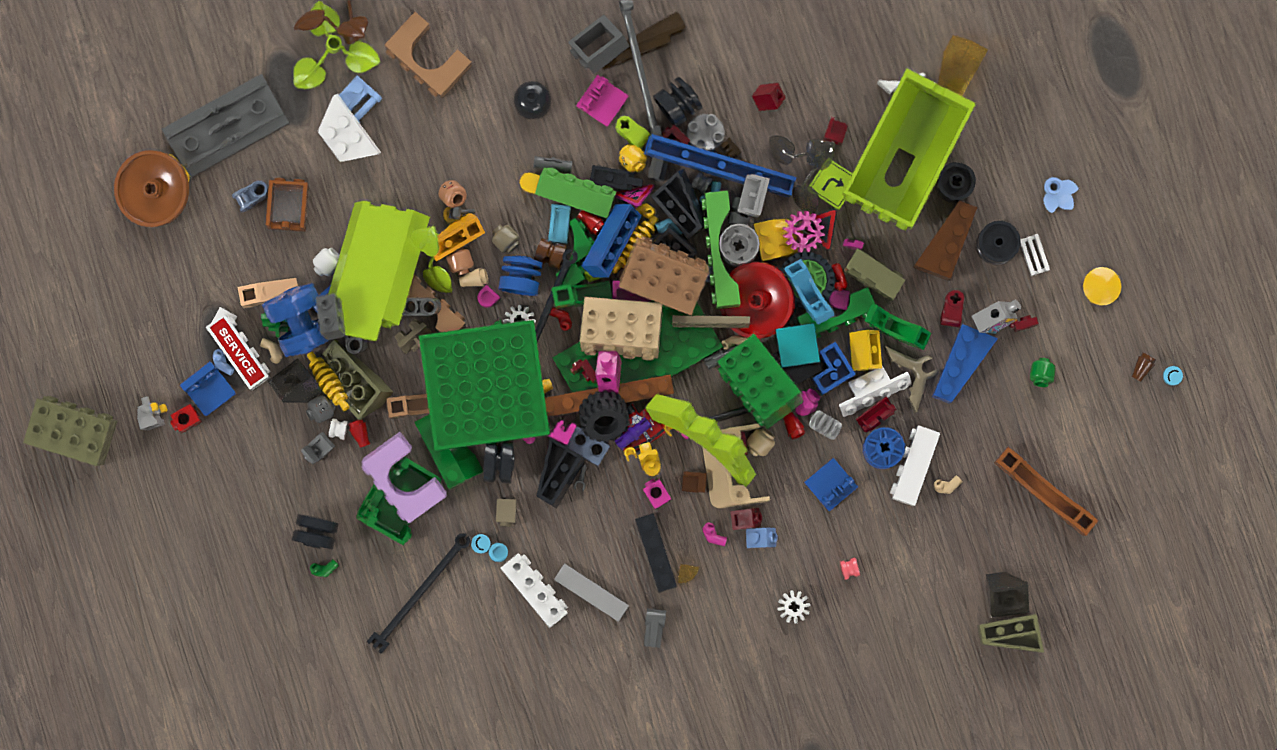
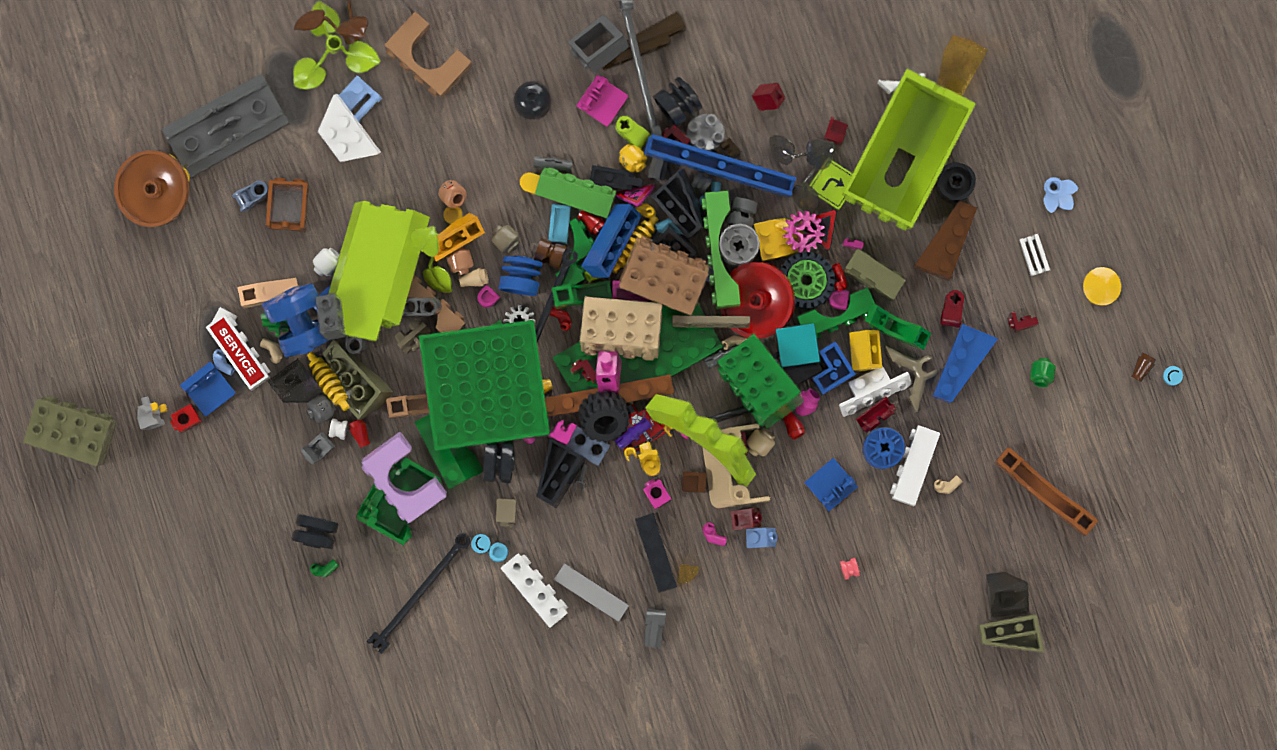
dark grey hand [449,207,475,219] -> none
light grey hinge [737,174,770,217] -> none
white gear [777,591,810,623] -> none
dark azure arch [784,259,834,324] -> none
light grey gear [809,411,842,440] -> none
light grey torso [972,299,1021,334] -> none
black wheel [976,221,1021,265] -> none

